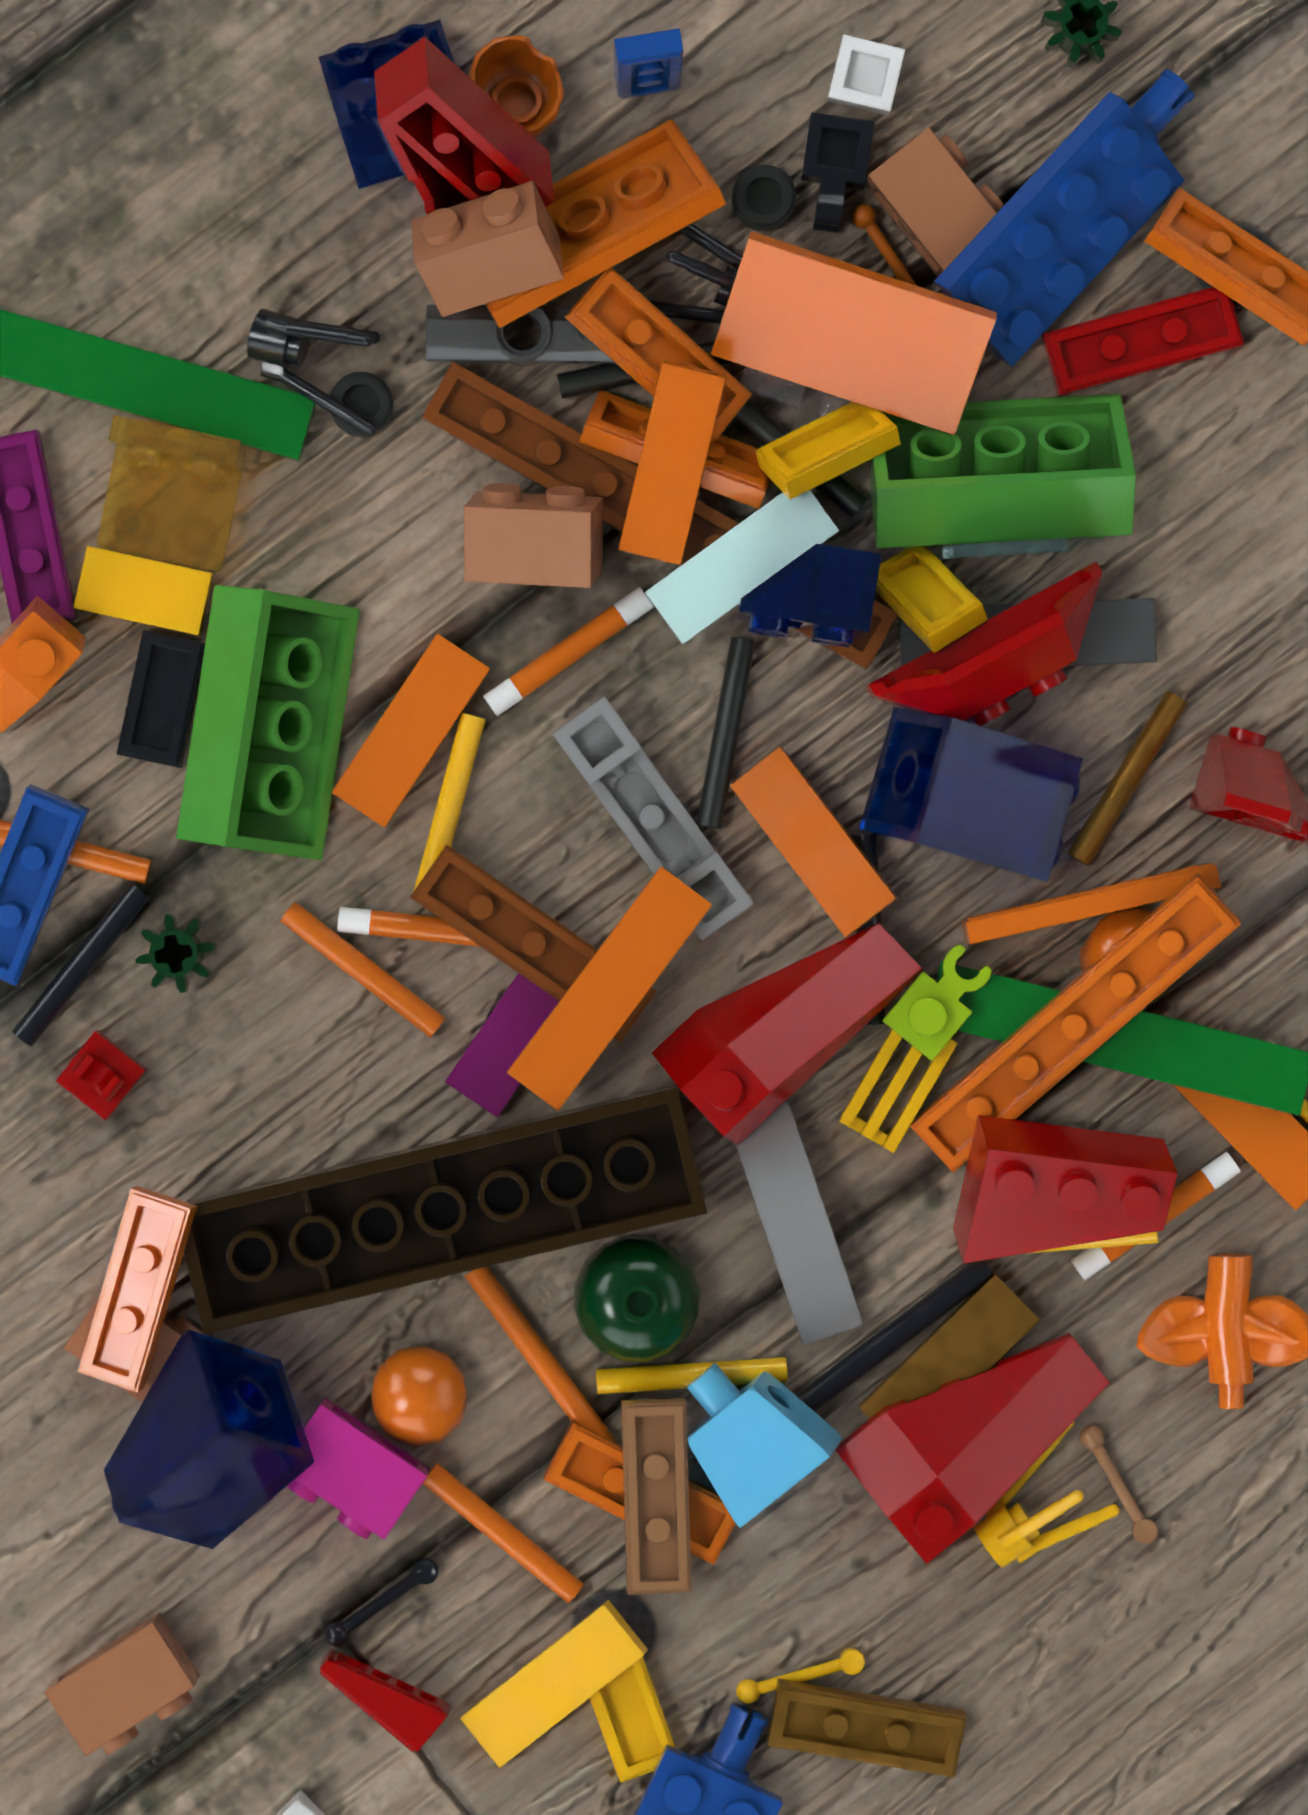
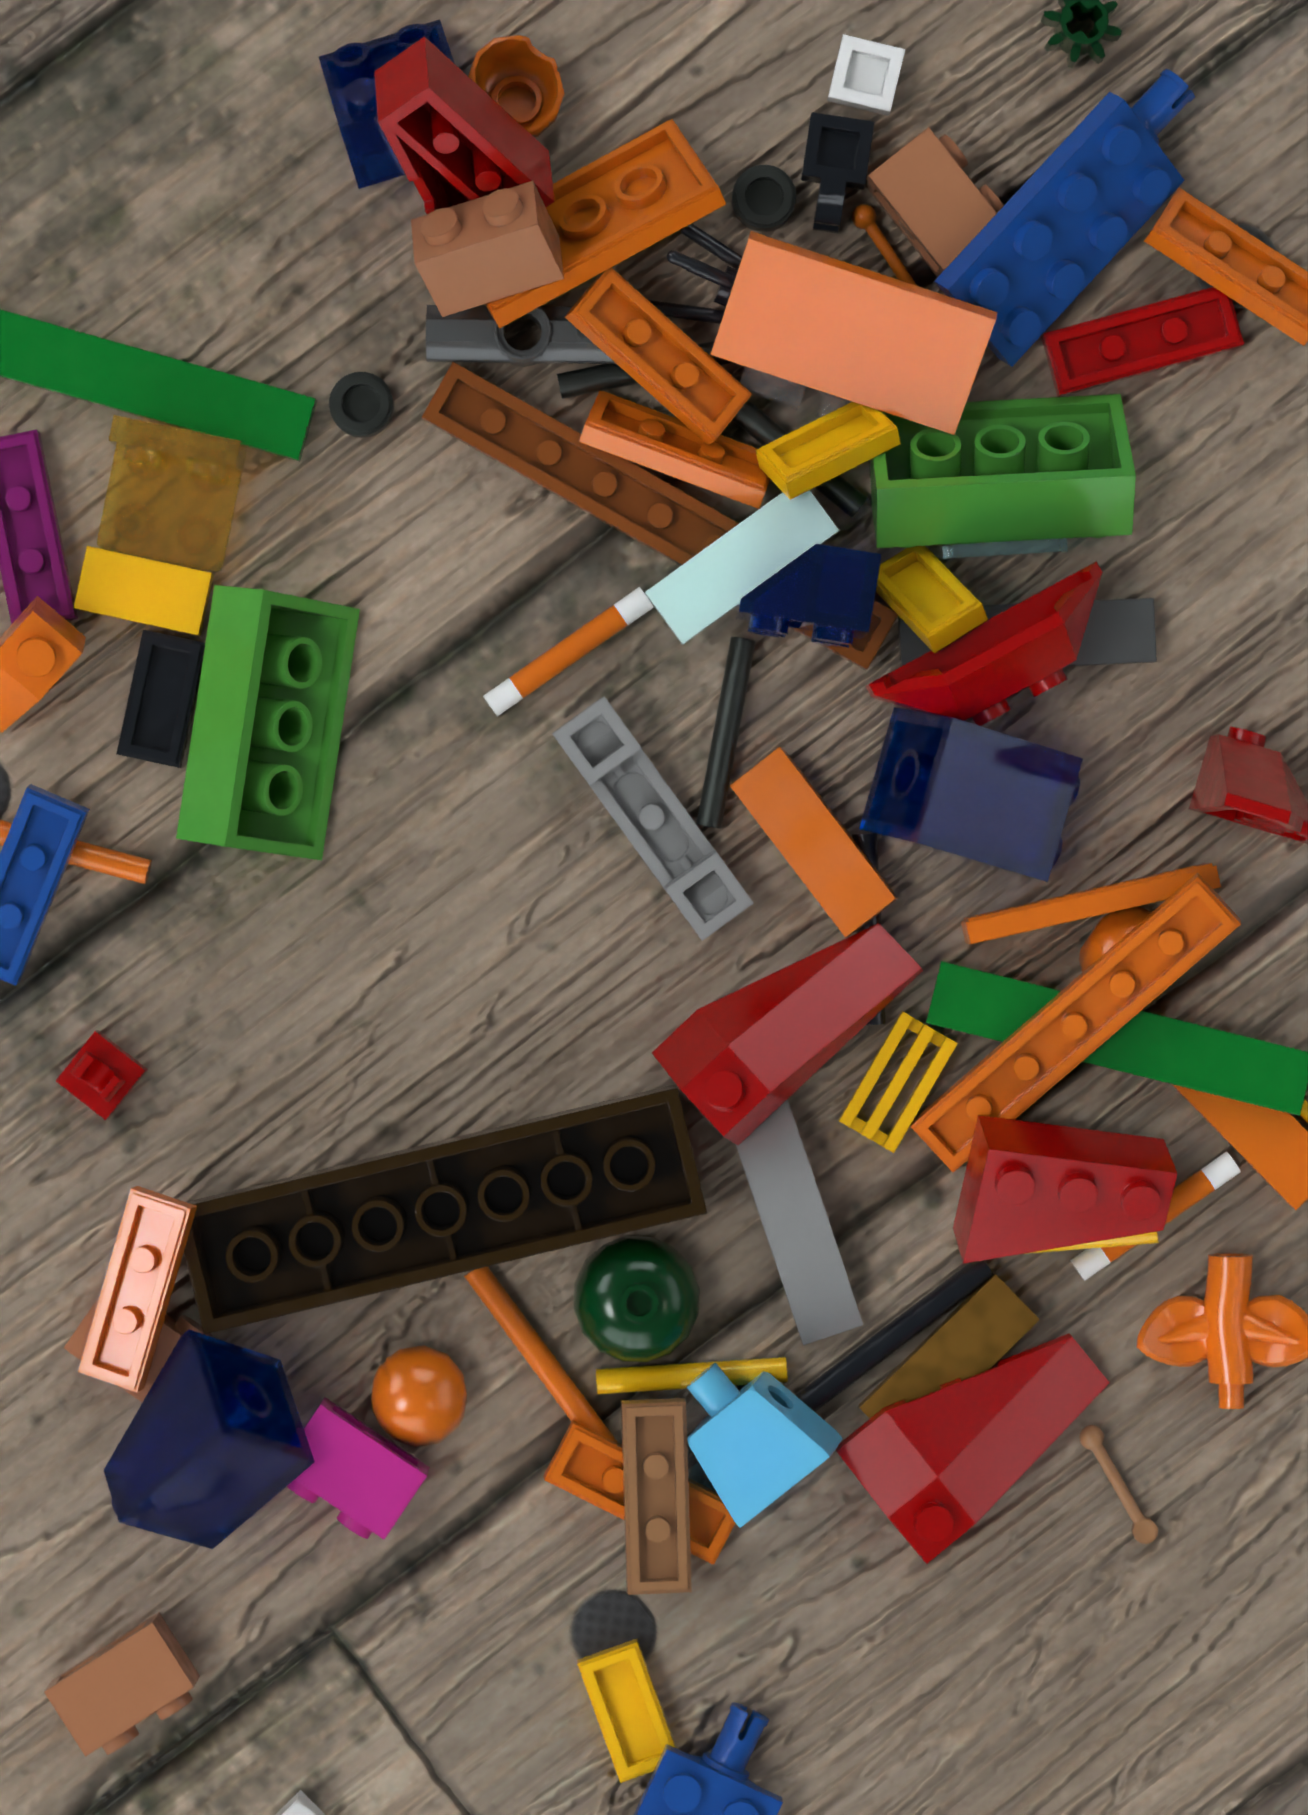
black bar [12,882,151,1047] -> none
dark green gear [135,914,217,993] -> none
black plant [247,308,380,435] -> none
orange bar [280,901,446,1038] -> none
red slope [319,1649,450,1752] -> none
black hinge [324,1558,438,1646] -> none
orange tile [331,633,491,828] -> none
orange bar [337,906,480,947] -> none
dark orange tile [410,844,657,1044] -> none
yellow bar [413,713,486,892] -> none
orange bar [422,1463,584,1603] -> none
magenta tile [445,973,559,1117] -> none
yellow tile [460,1600,648,1768] -> none
nougat brick [464,483,603,588] -> none
orange tile [506,866,712,1111] -> none
blue tile [614,28,683,99] -> none
orange tile [618,360,727,565] -> none
yellow hinge [736,1647,865,1704] -> none
pearl gold tile [766,1678,967,1778] -> none
lime plate [882,944,992,1061] -> none
yellow plant [973,1421,1120,1568] -> none
pearl gold bar [1067,690,1188,866] -> none

